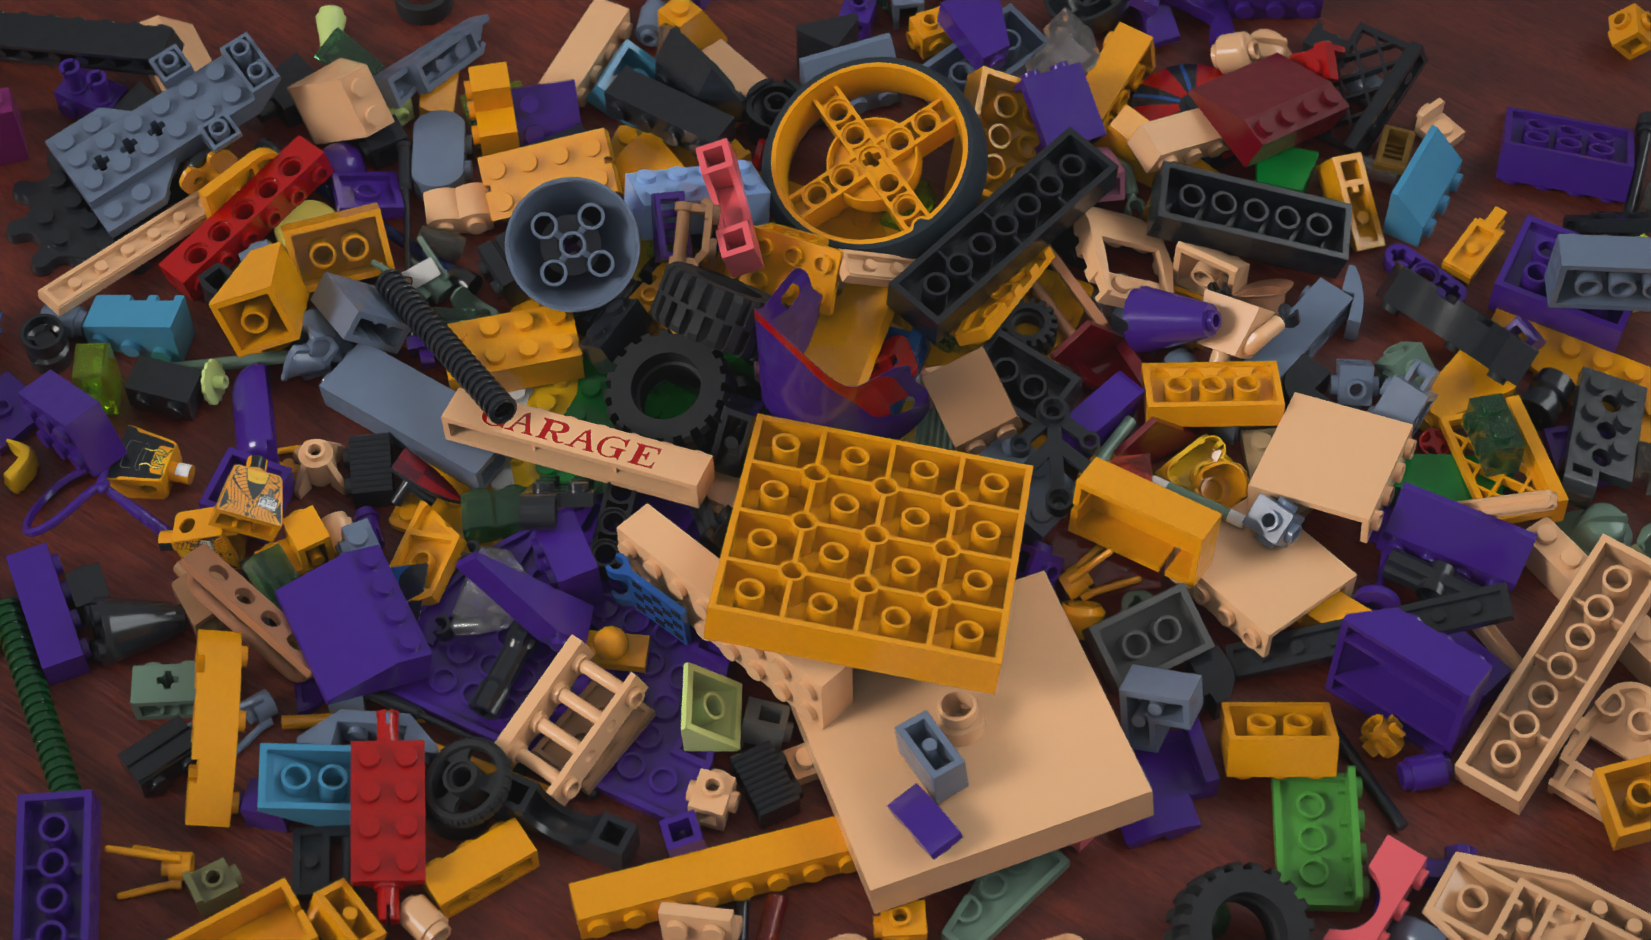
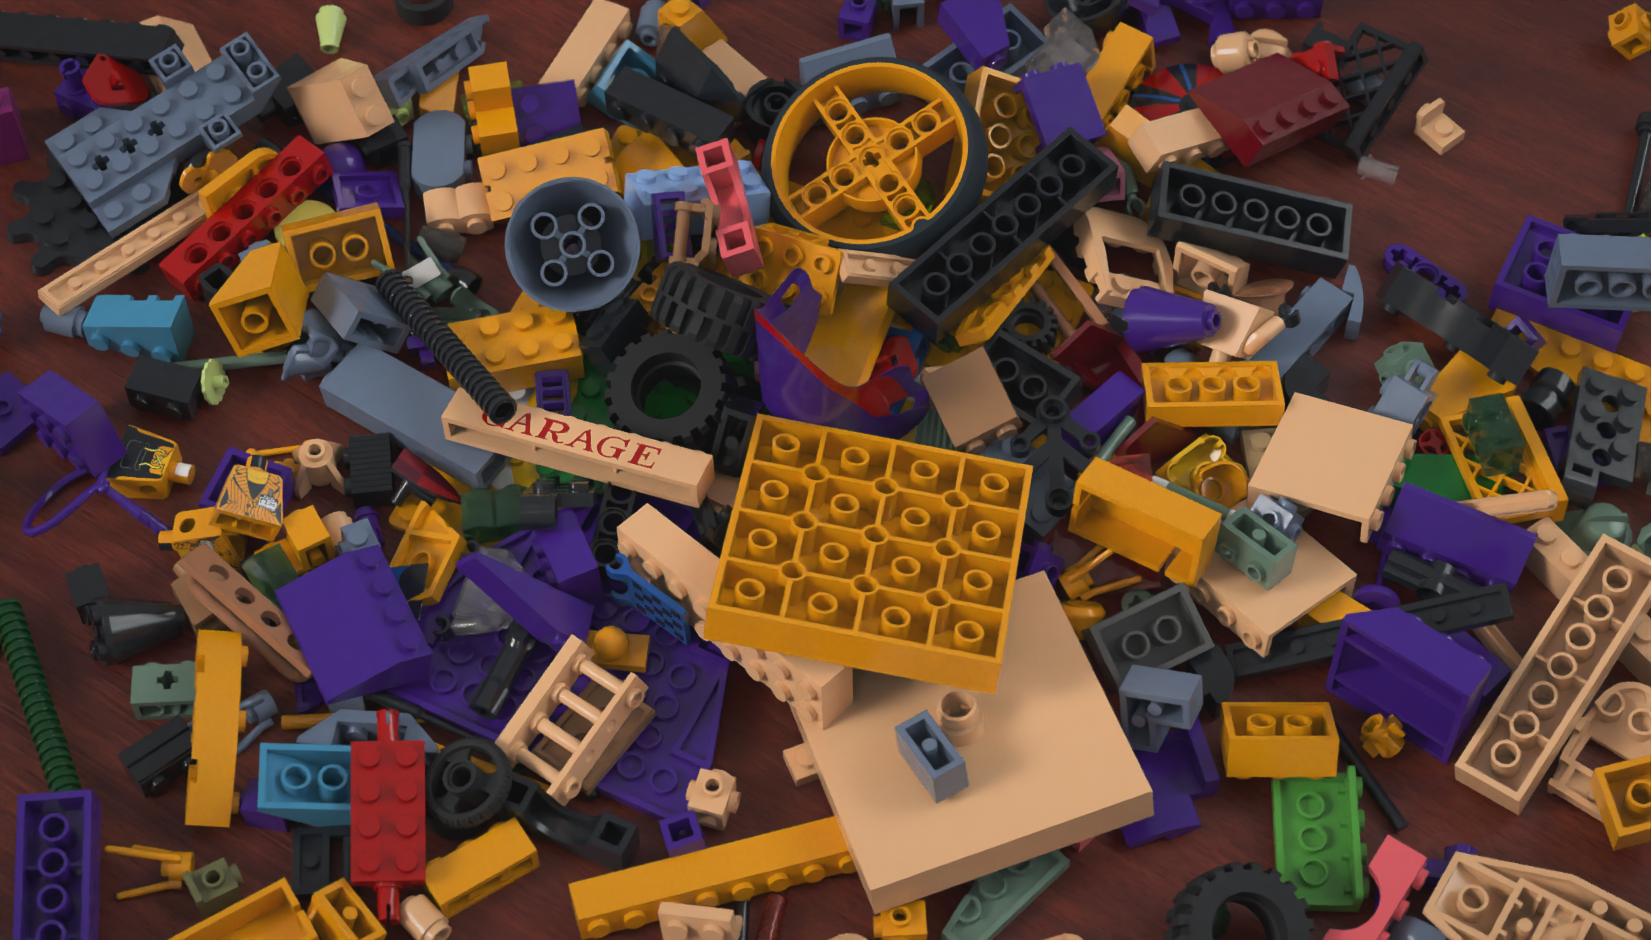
yellow hair [4,438,39,494] -> none
dark purple brick [5,542,93,686] -> none
black wheel [20,313,73,374] -> none
clear neon green brick [72,343,123,415] -> none
dark purple brick [231,362,279,464] -> none
clear green slope [314,27,385,76] -> none
black brick [476,231,531,307] -> none
yellowish green slope [681,662,742,751] -> none
black brick [730,740,804,829] -> none
dark grey brick [740,696,794,750] -> none
black slope [796,13,859,71] -> none
dark purple slope [887,783,963,860] -> none
light orange brick [906,6,954,60] -> none
green torso [1254,147,1319,193] -> none
light orange slope [1316,152,1386,253] -> none
sand blue brick [1329,359,1379,410] -> none
pearl gold slope [1373,125,1416,175] -> none
dark azure slope [1383,125,1464,247] -> none
dark purple brick [1396,750,1453,792] -> none
light orange hinge [1440,206,1507,285] -> none
dark purple slope [1496,106,1634,203] -> none
none -> red piece [82,53,149,106]
none -> dark purple slope [535,369,572,416]
none -> sand green brick [1215,505,1298,591]

